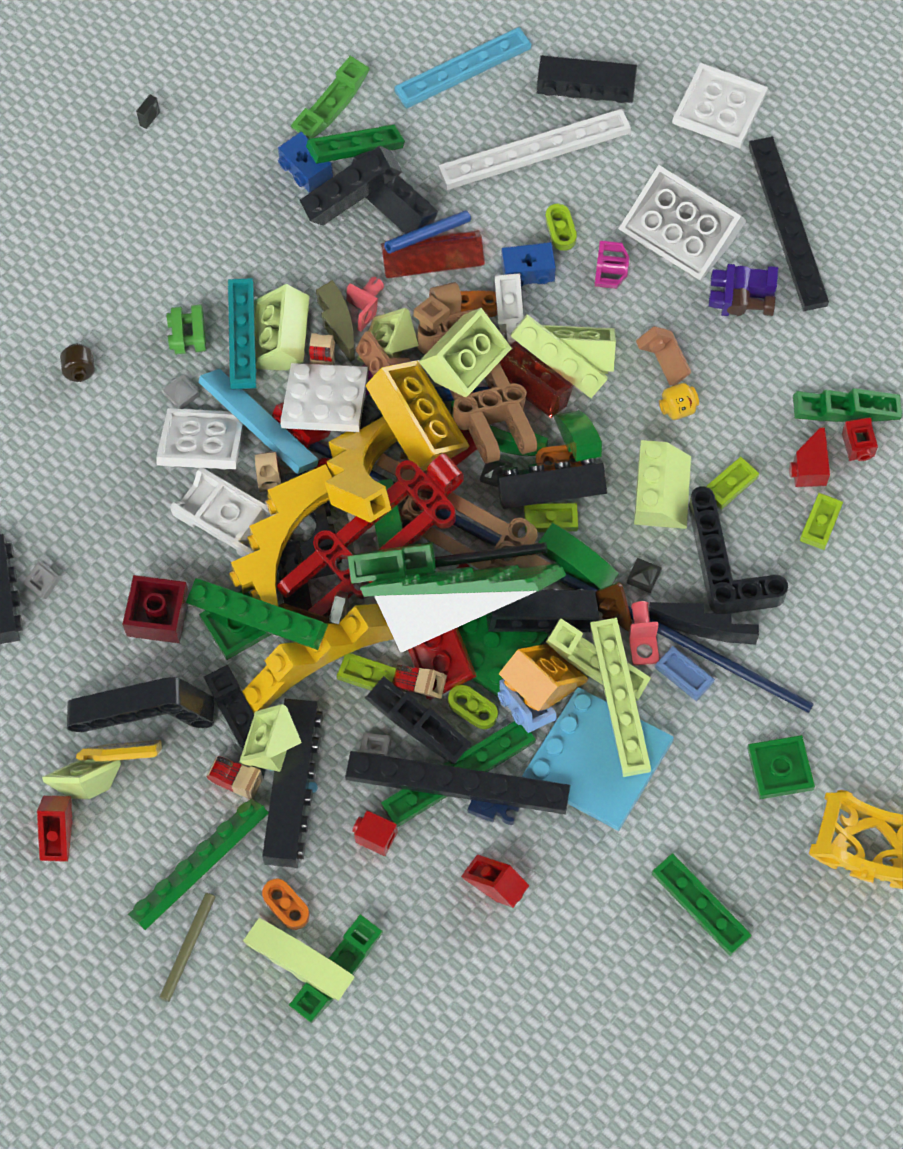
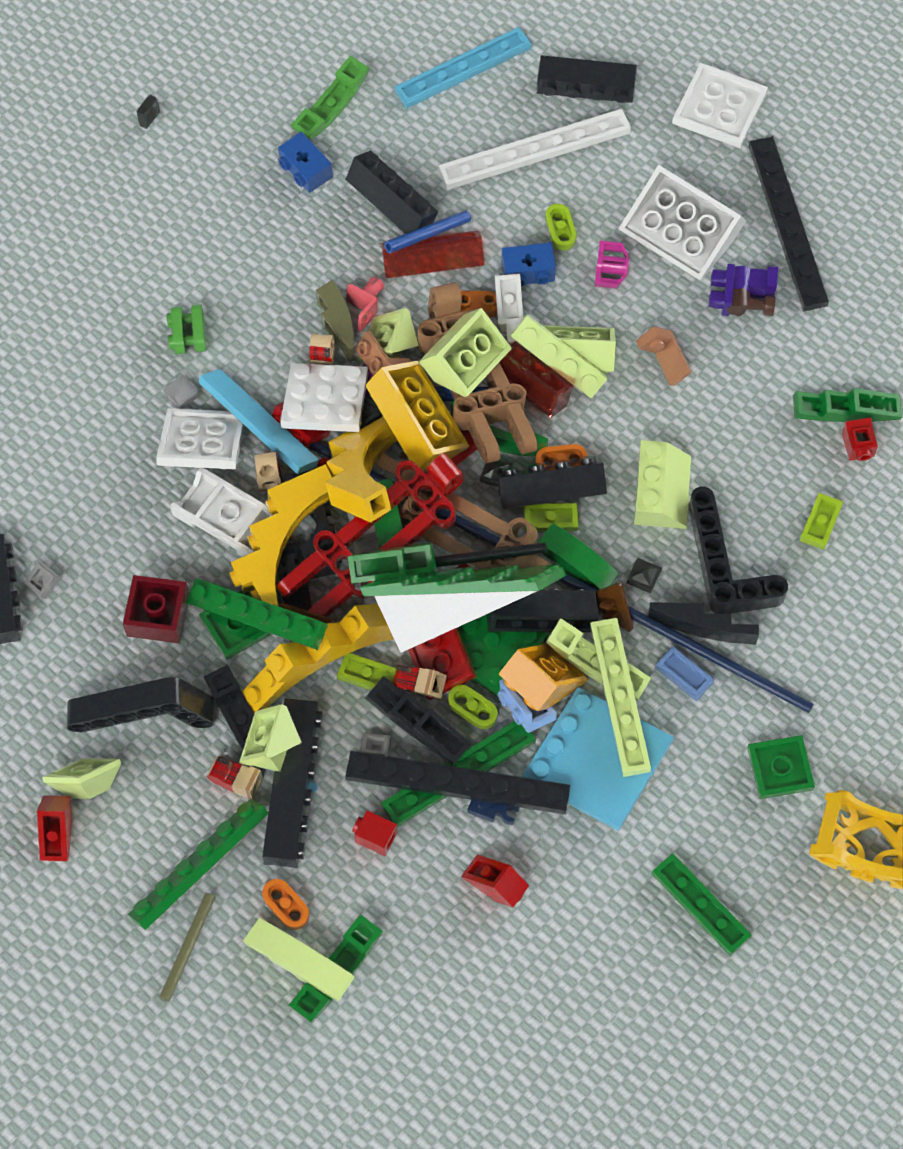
dark brown head [60,343,95,382] -> none
yellow tile [76,740,162,761] -> none
teal plate [228,278,257,389] -> none
yellowish green slope [254,284,309,371] -> none
black brick [299,146,402,226] -> none
green plate [306,124,405,164] -> none
tile [329,591,350,624] -> none
medium nougat tile [413,296,450,332] -> none
green slope [554,410,602,462] -> none
coral bracket [629,601,659,666] -> none
yellow head [659,383,699,420] -> none
lime plate [706,456,759,510] -> none
red slope [789,428,830,487] -> none

